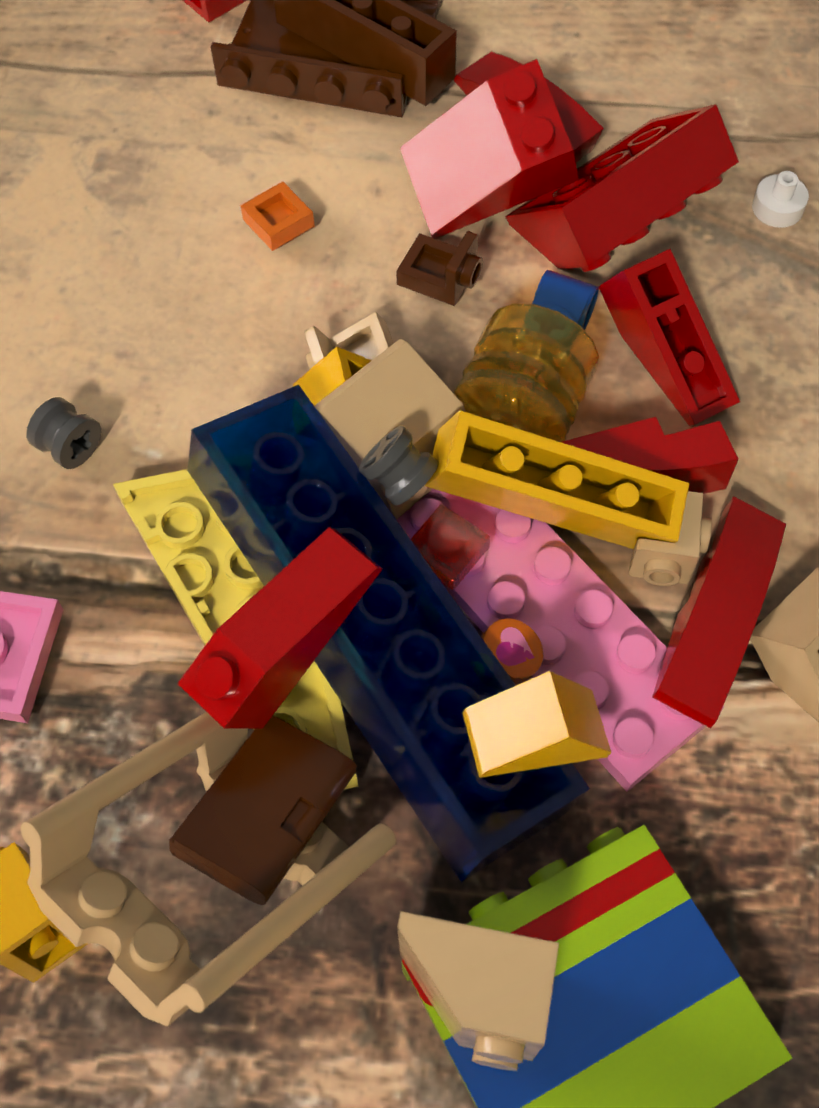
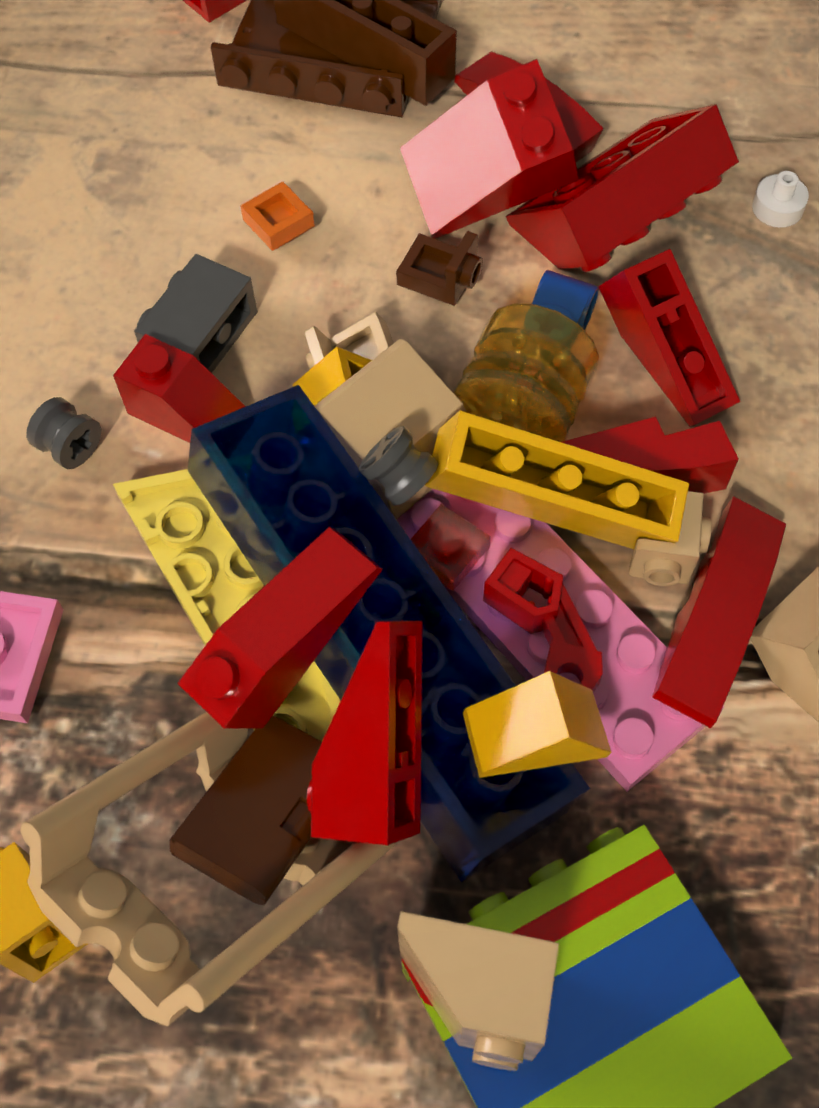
orange tile [475,618,543,687] -> none
none -> red slope [113,334,251,458]
none -> dark grey brick [134,253,257,373]
none -> red slope [307,621,422,845]
none -> red piece [483,547,603,693]

